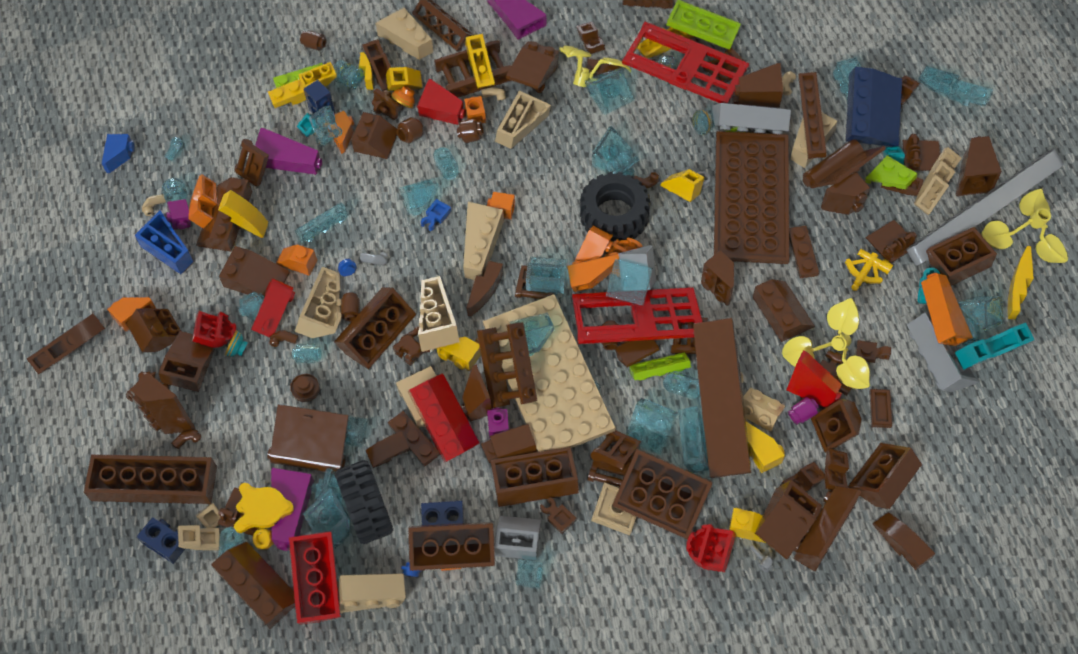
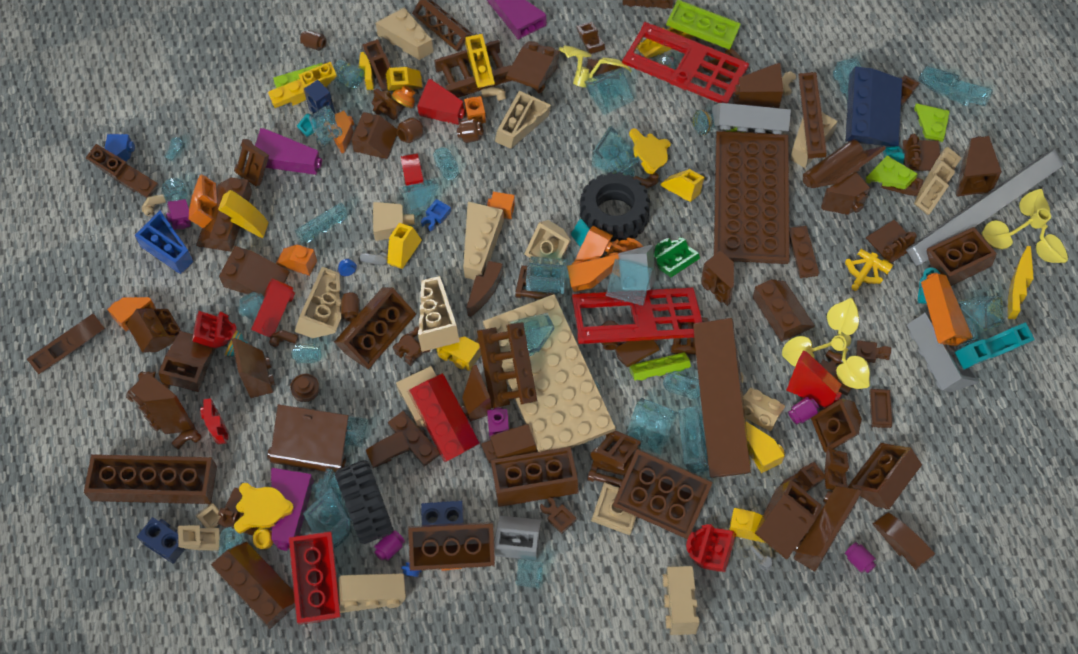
none -> reddish brown slope [86,144,159,198]
none -> red slope [200,399,229,445]
none -> reddish brown slope [232,338,275,398]
none -> tan torso [373,202,415,241]
none -> magenta brick [374,530,405,561]
none -> yellow slope [387,223,422,269]
none -> red slope [400,153,424,186]
none -> tan slope [524,220,571,271]
none -> teal slope [571,219,590,247]
none -> yellow tile [629,128,671,174]
none -> green slope [654,237,700,278]
none -> tan wedge [662,566,699,635]
none -> magenta brick [844,542,876,574]
none -> lime wing [914,103,950,142]

